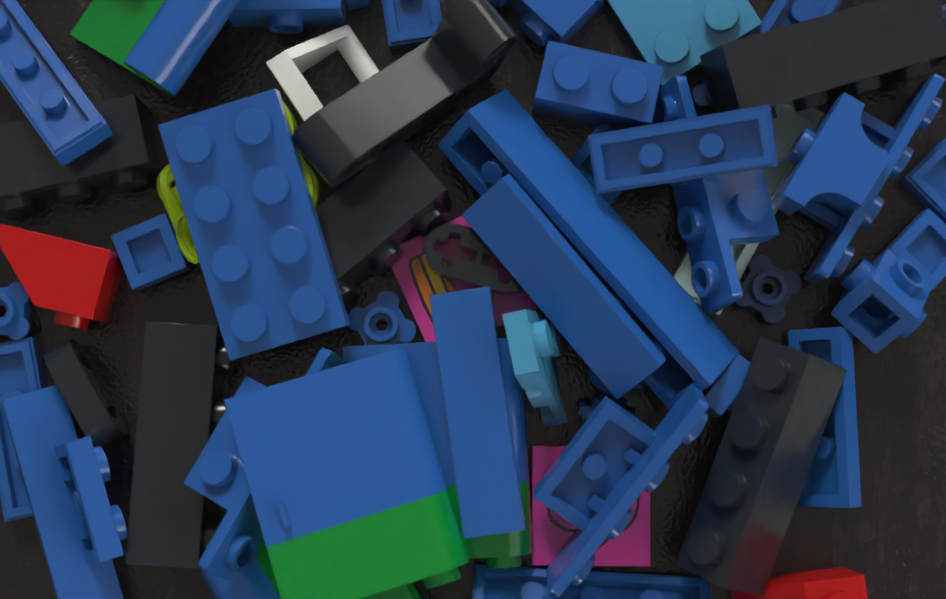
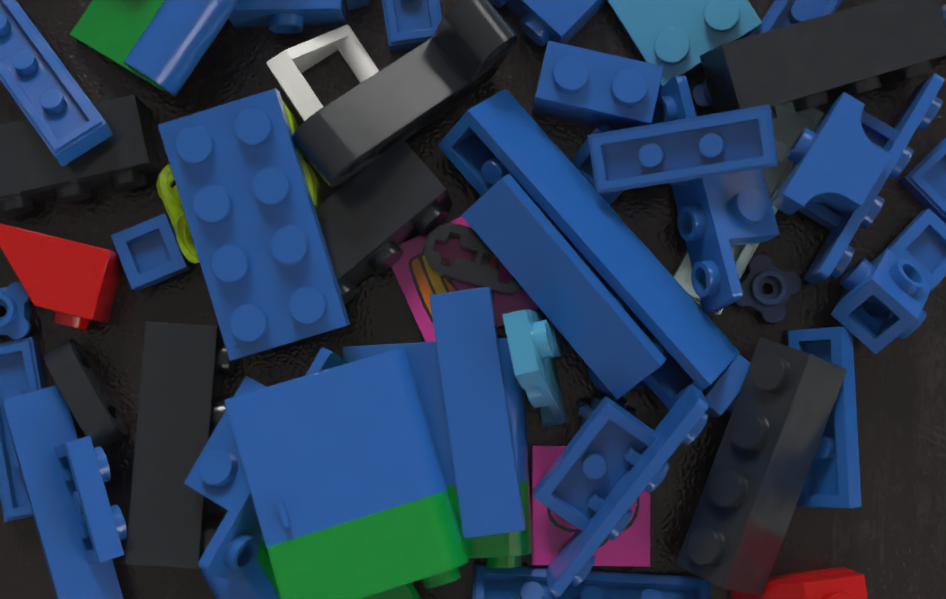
blue plate [348,291,416,346] -> none

